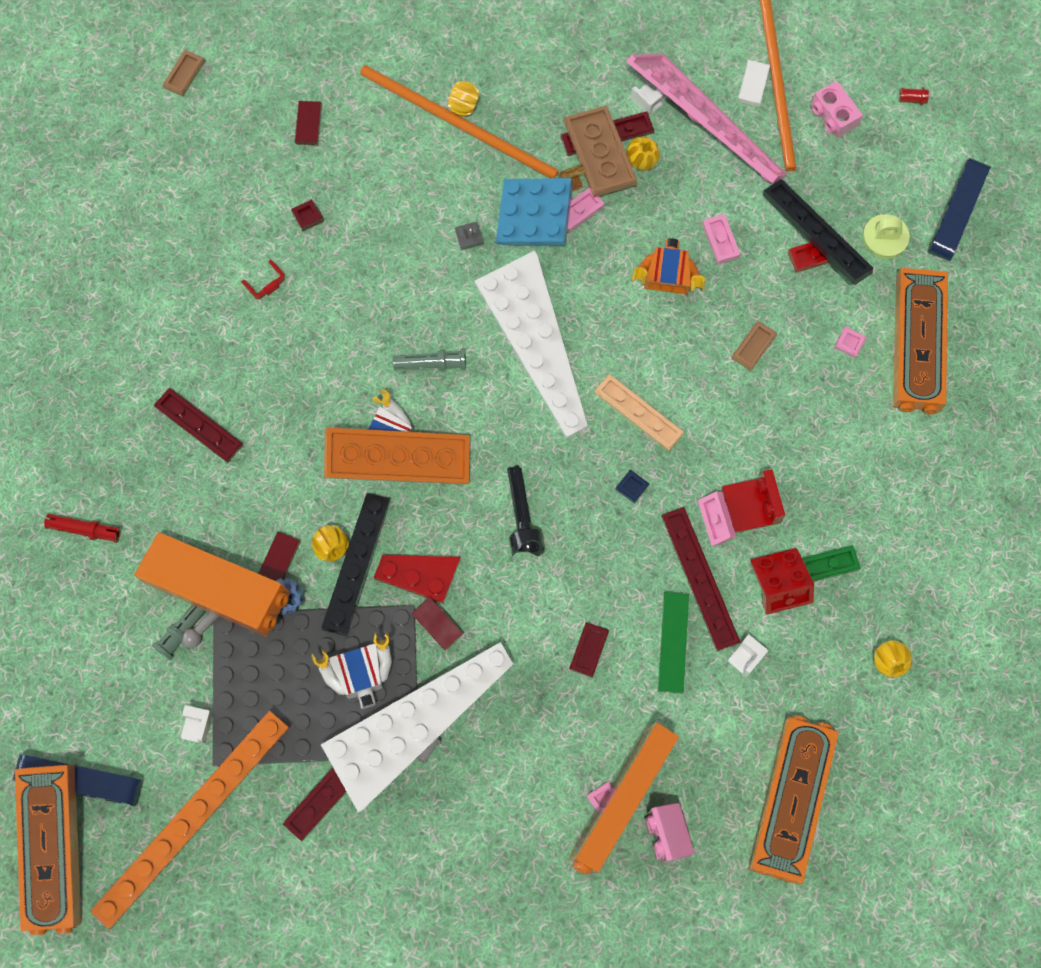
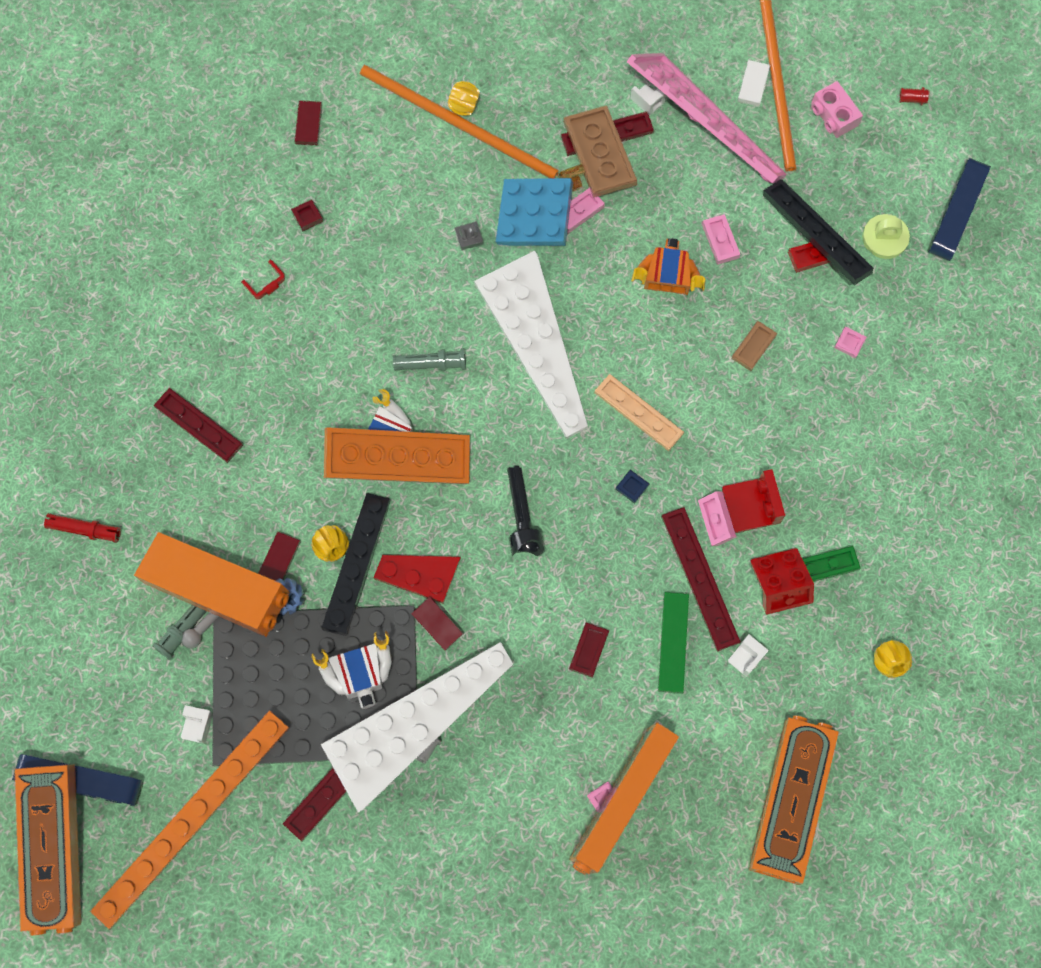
medium nougat tile [162,50,205,97] -> none
yellow piece [626,136,660,171] -> none
bright pink slope [645,803,695,865] -> none
brick [893,268,948,414] -> none

